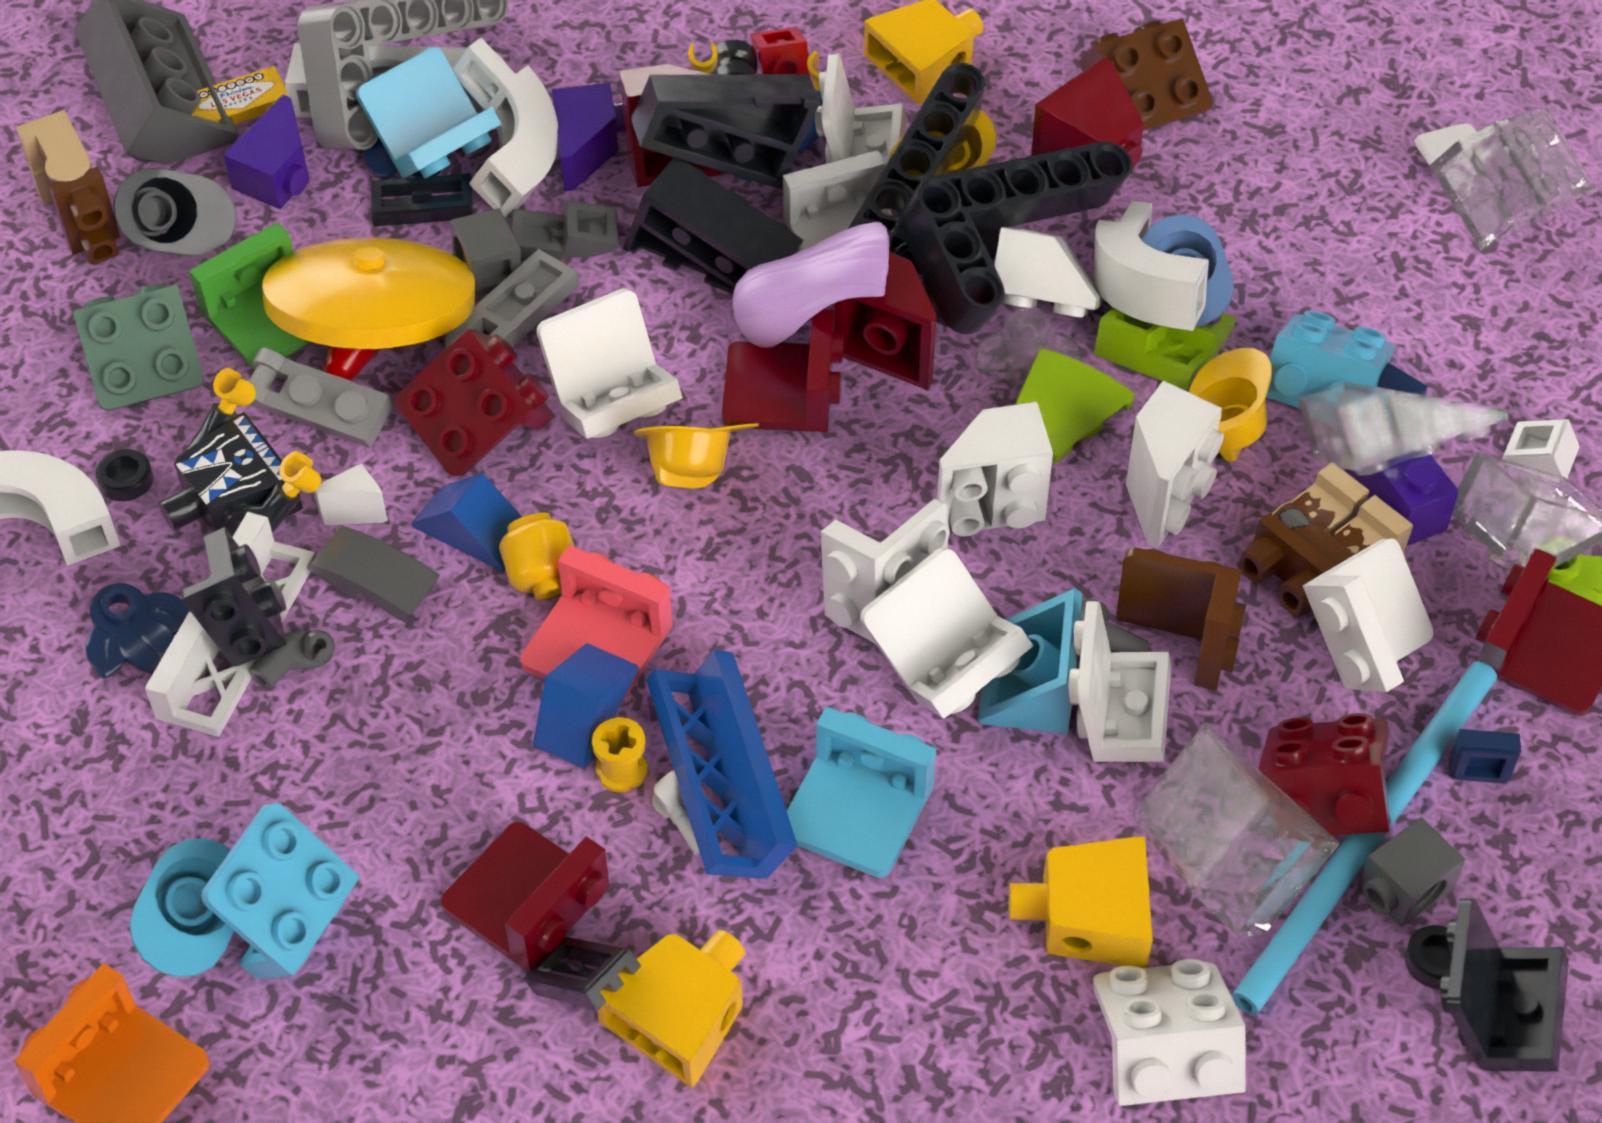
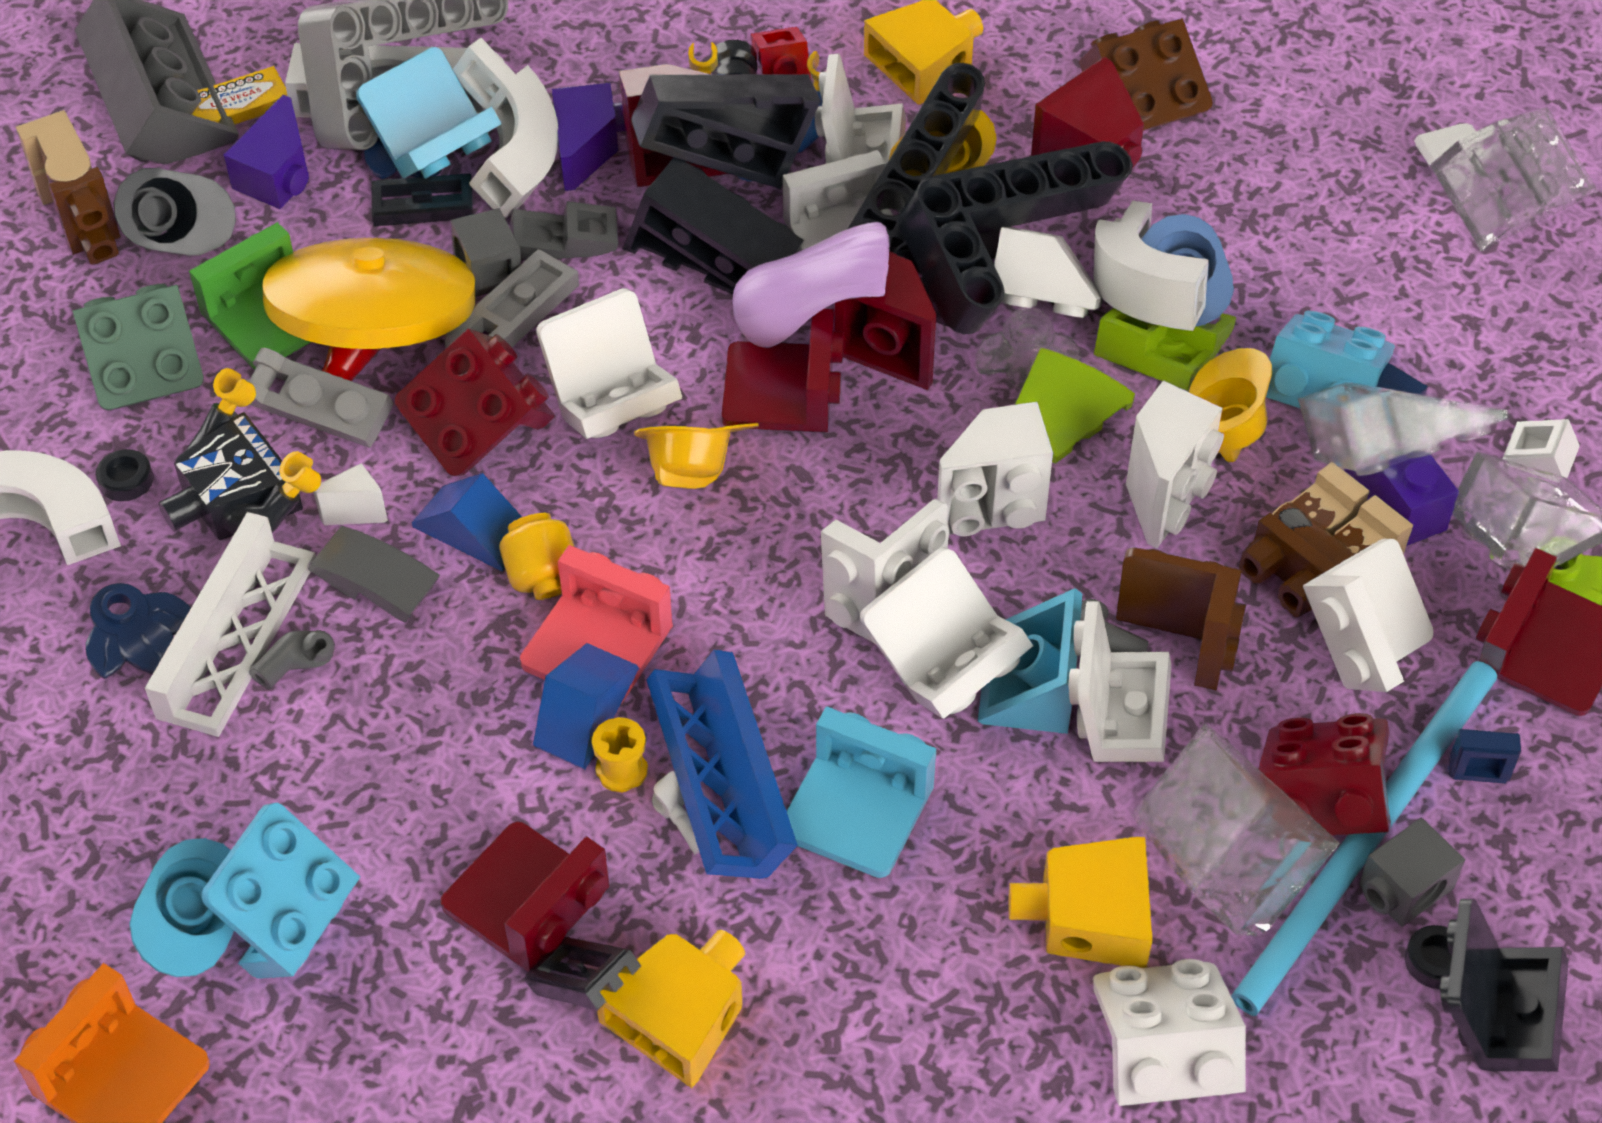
black bracket [181,527,287,666] -> none

